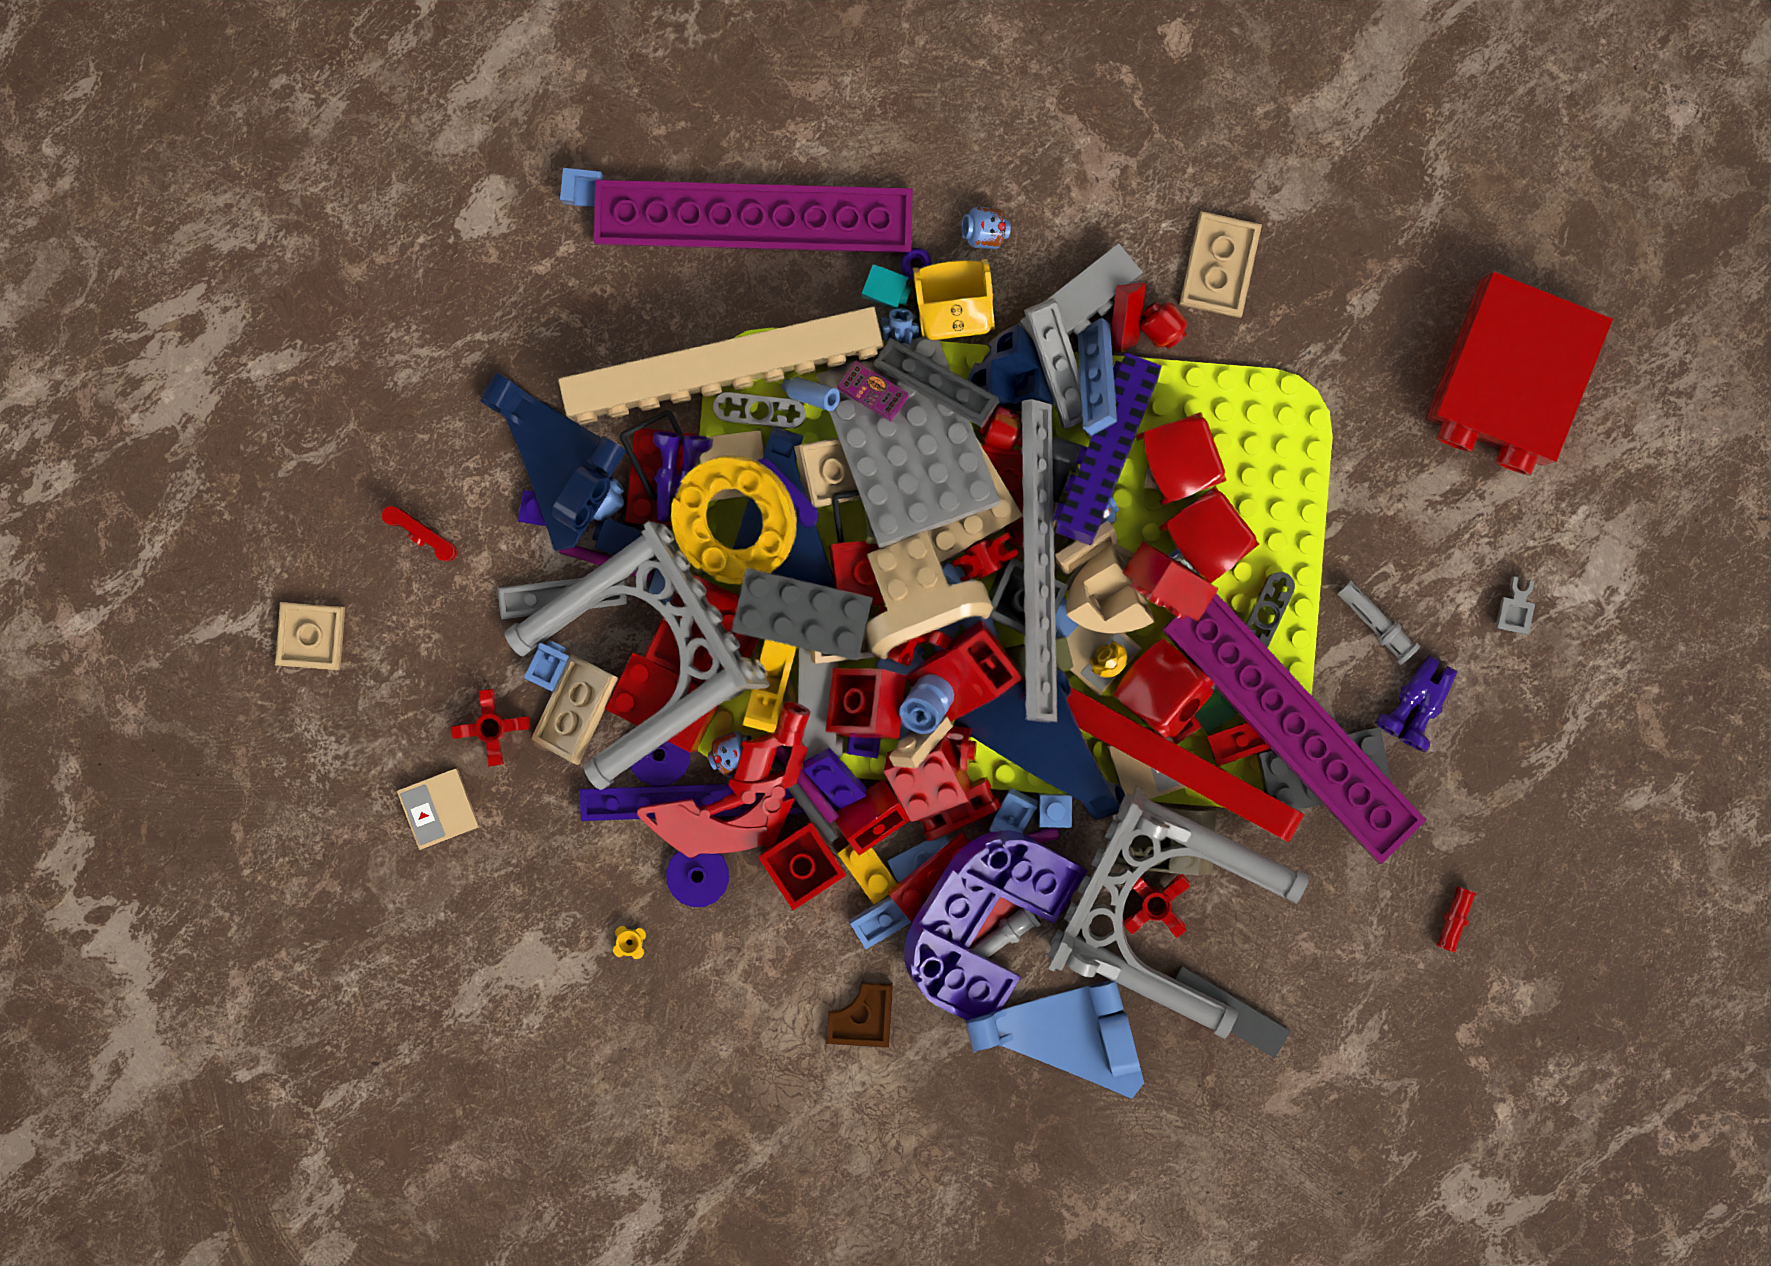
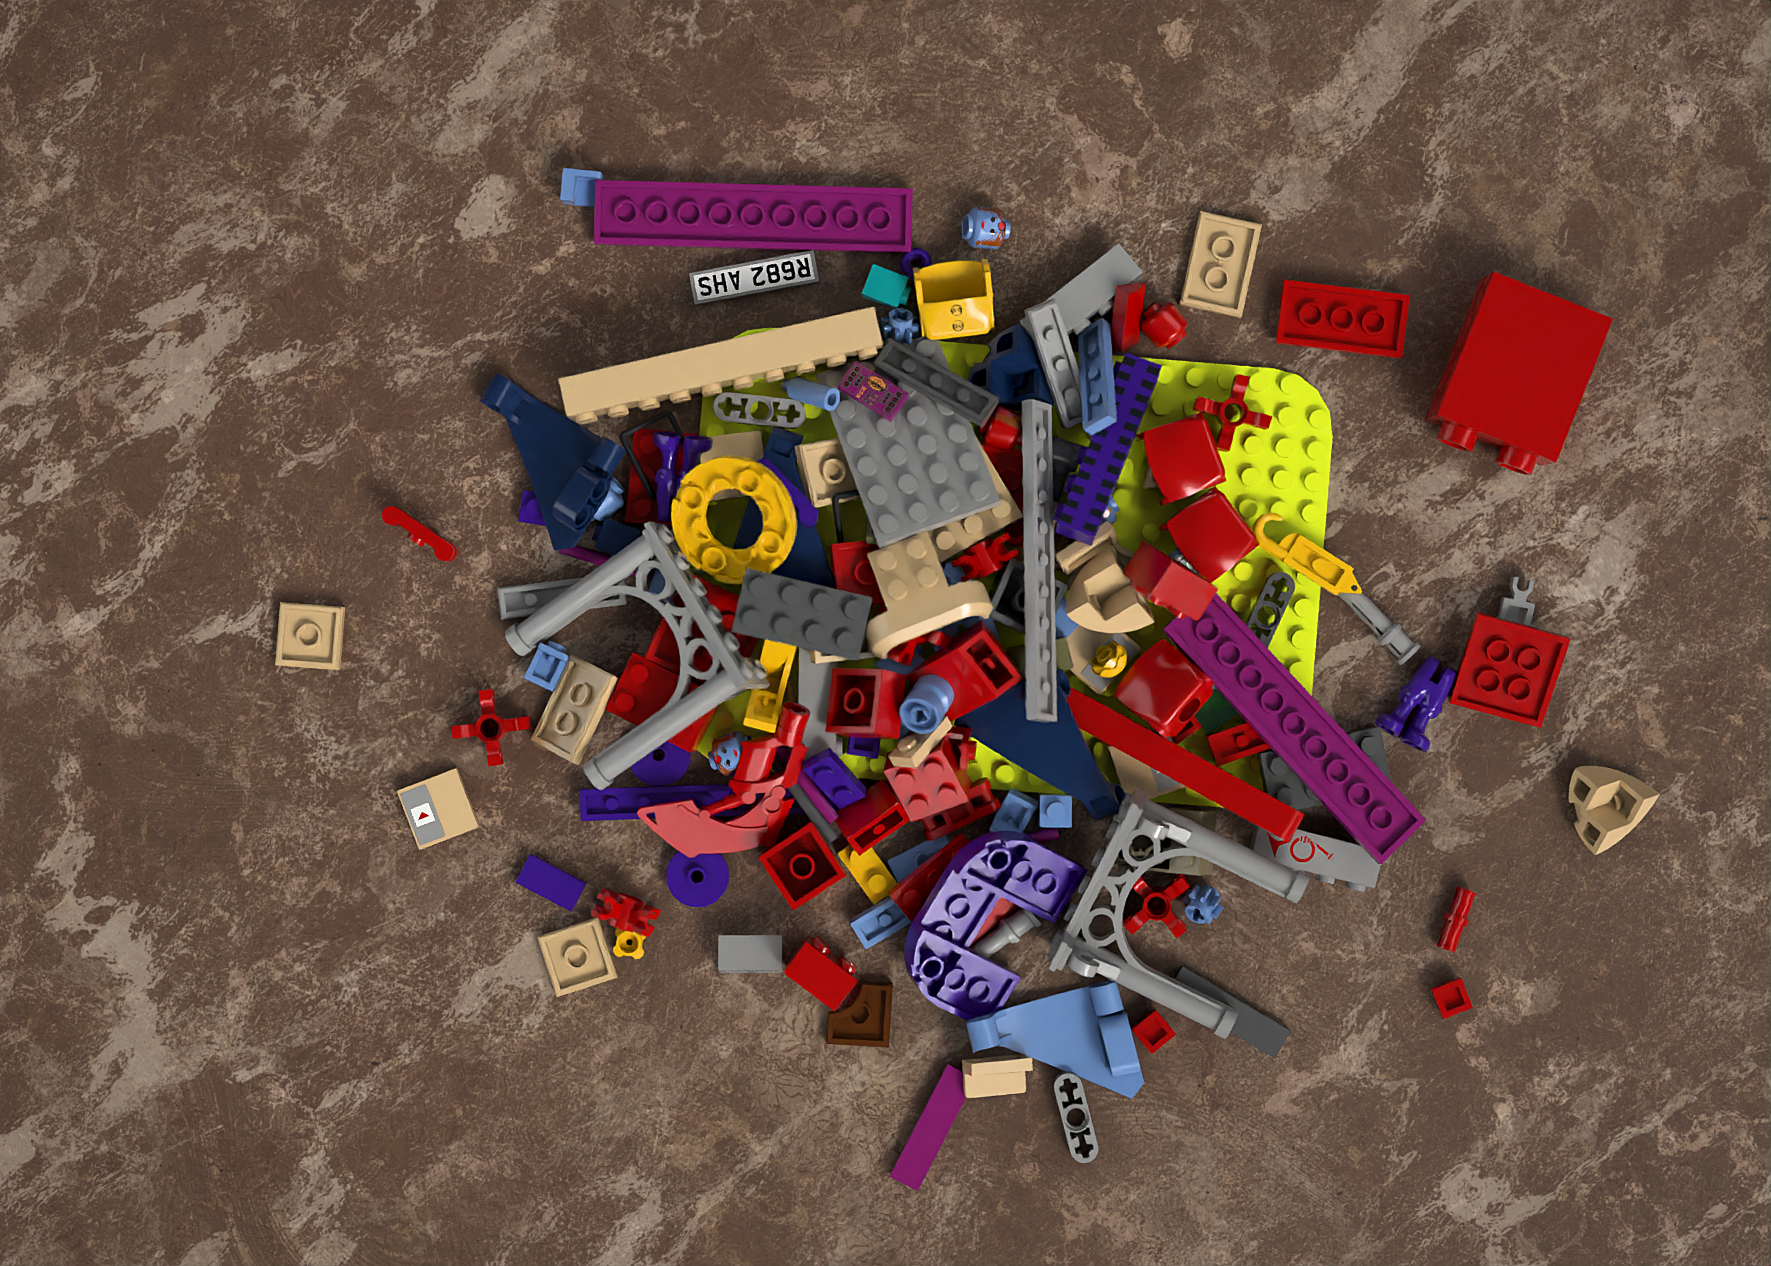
none -> dark purple tile [515,854,587,912]
none -> tan tile [537,918,618,997]
none -> red pin [590,888,661,937]
none -> tile [689,250,819,306]
none -> light grey hinge [718,935,783,973]
none -> red brick [783,936,858,1012]
none -> magenta tile [889,1063,966,1191]
none -> tan panel [962,1054,1033,1098]
none -> light grey beam [1053,1071,1098,1163]
none -> red plate [1131,1009,1176,1054]
none -> medium blue gear [1182,884,1223,924]
none -> red pin [1193,374,1272,452]
none -> light grey brick [1249,824,1381,892]
none -> yellow plate [1253,513,1362,596]
none -> red plate [1275,279,1410,359]
none -> red plate [1430,977,1473,1019]
none -> red plate [1448,611,1571,728]
none -> tan brick [1569,766,1660,855]

